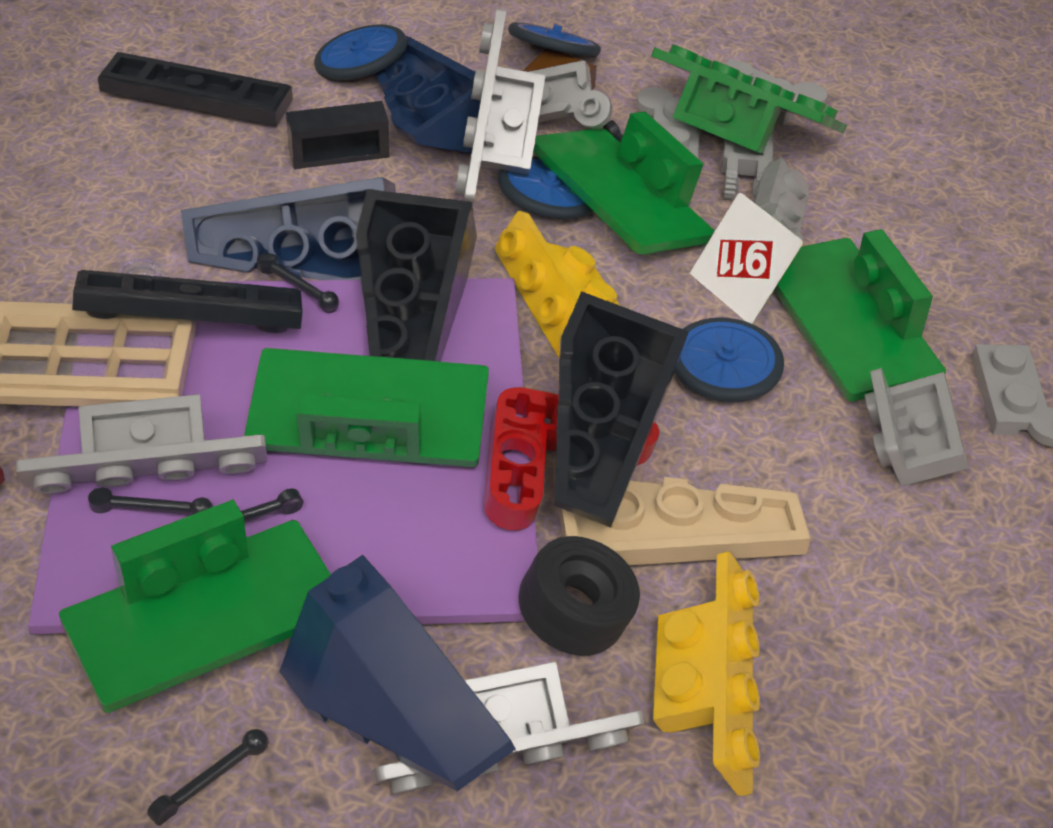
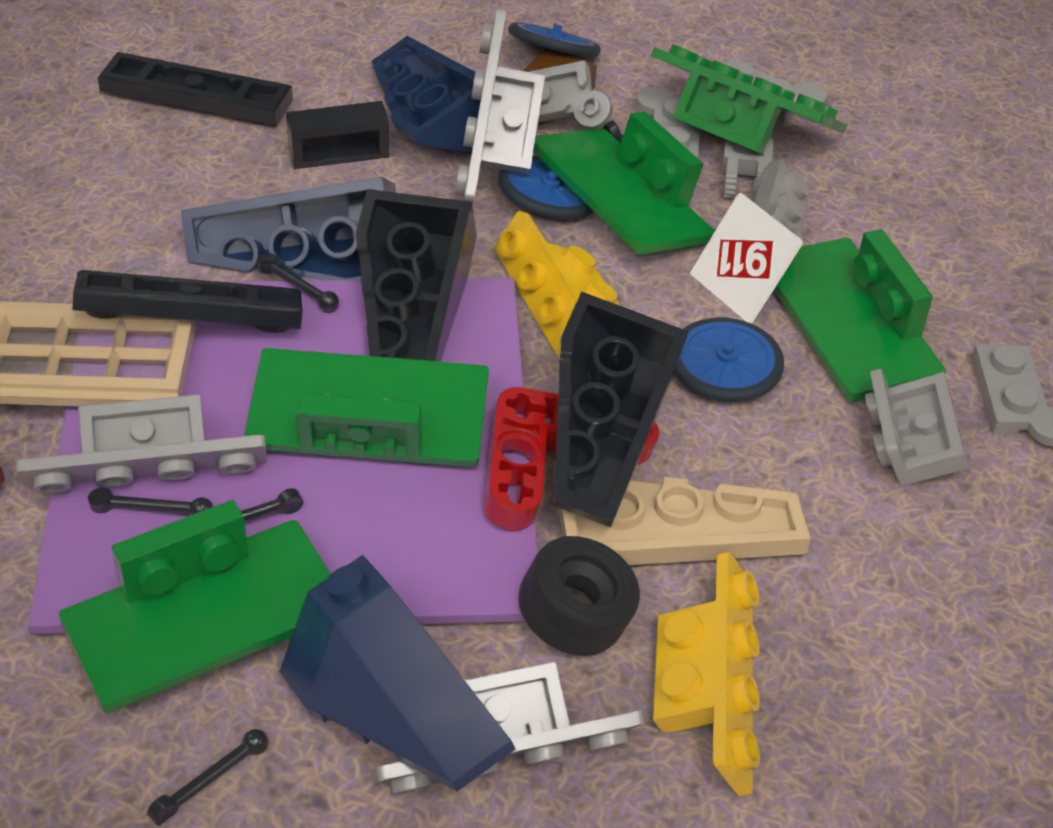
wheel [314,24,407,80] -> none

